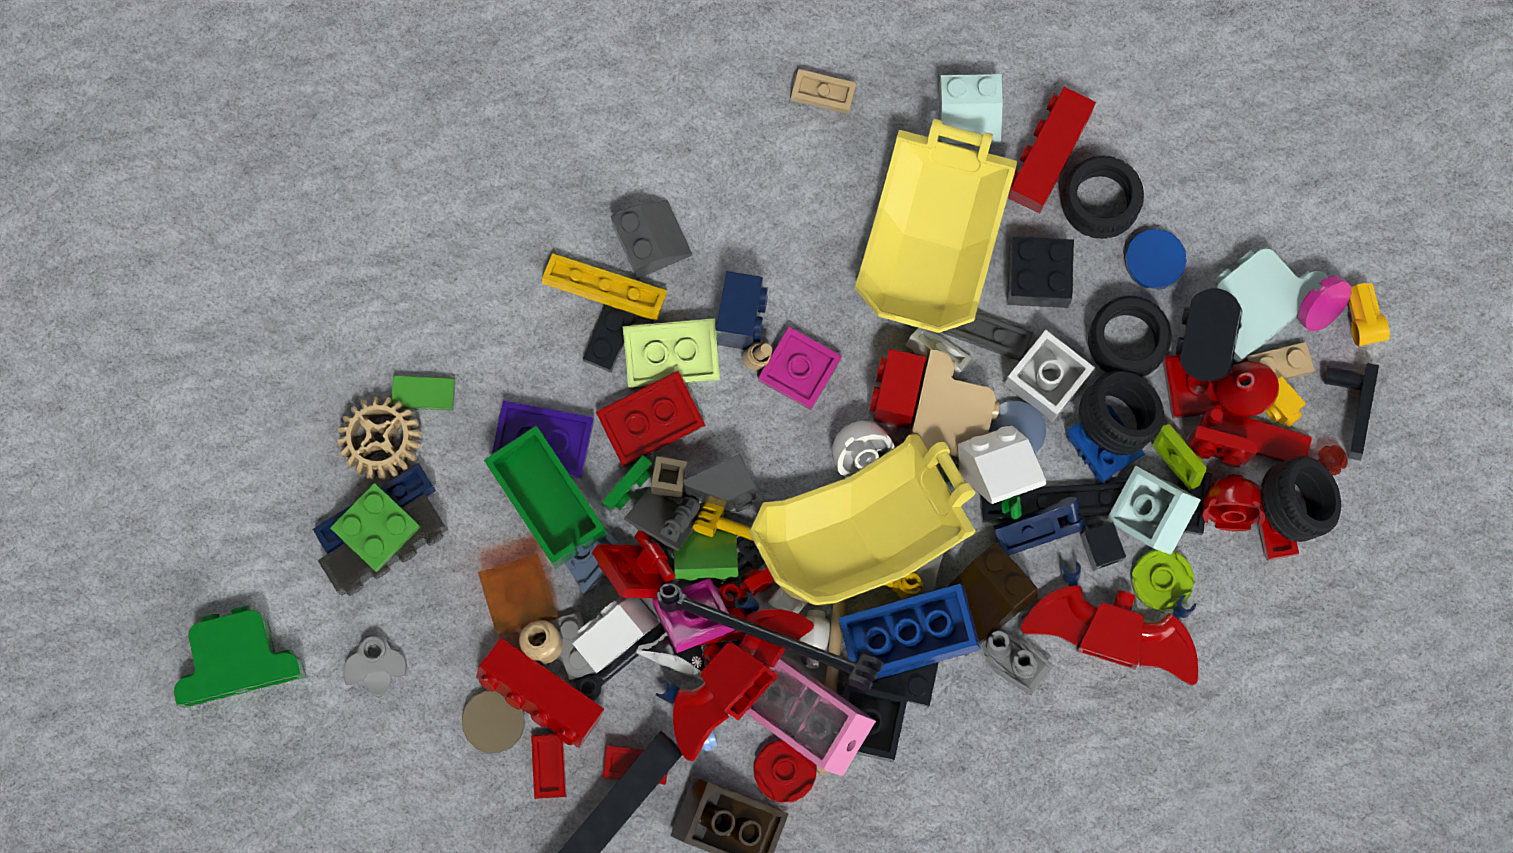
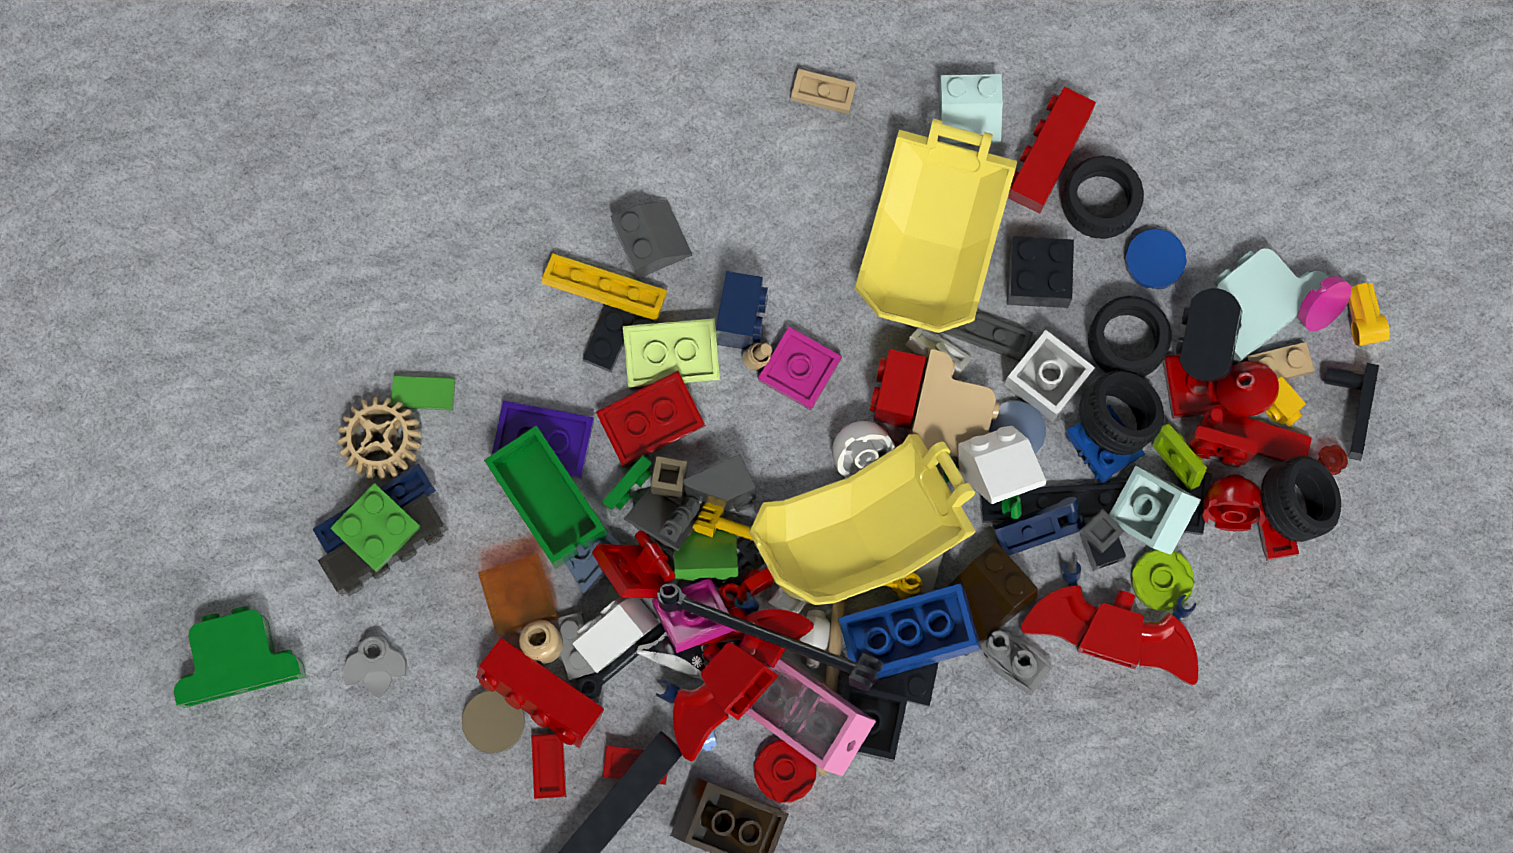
none -> dark grey tile [1079,509,1125,554]

